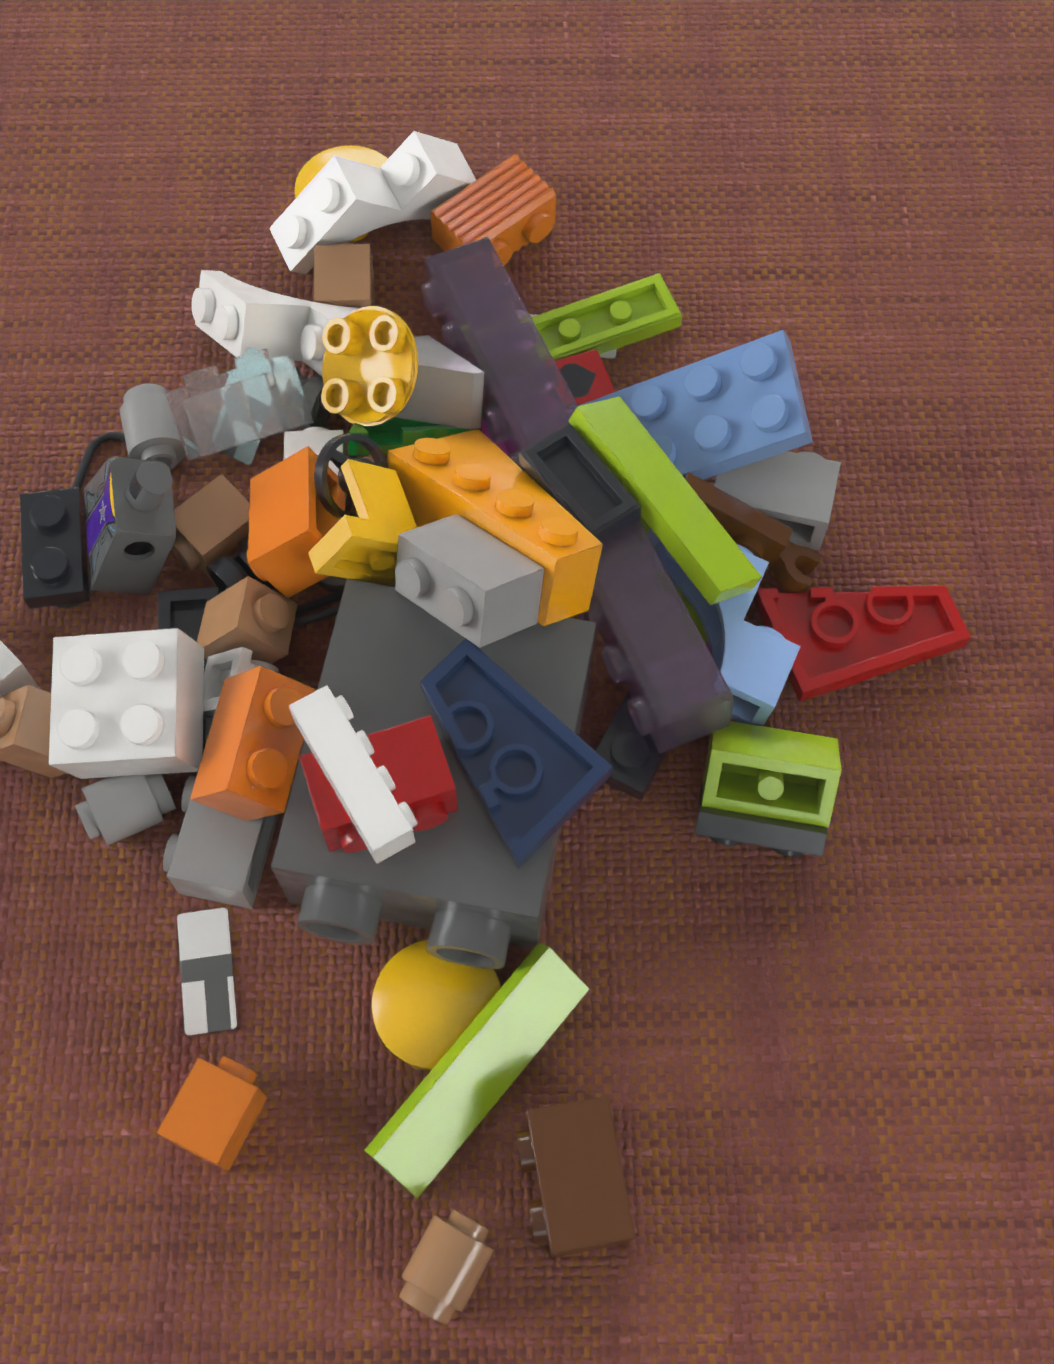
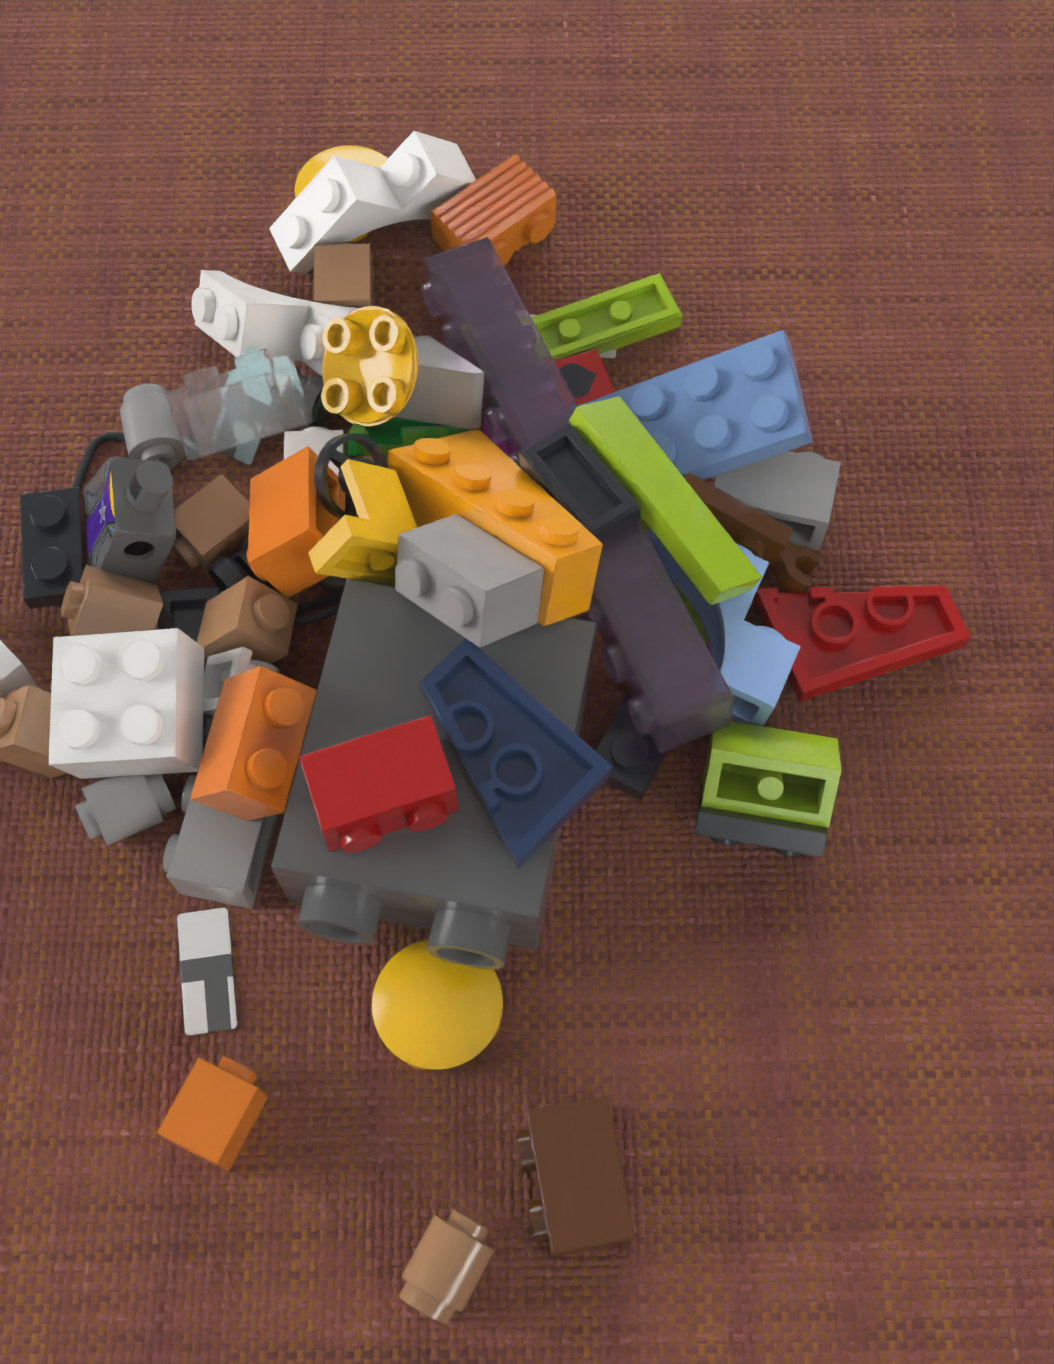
white piece [289,685,417,864] -> none
tile [364,943,589,1199] -> none
none -> medium nougat brick [61,565,163,636]

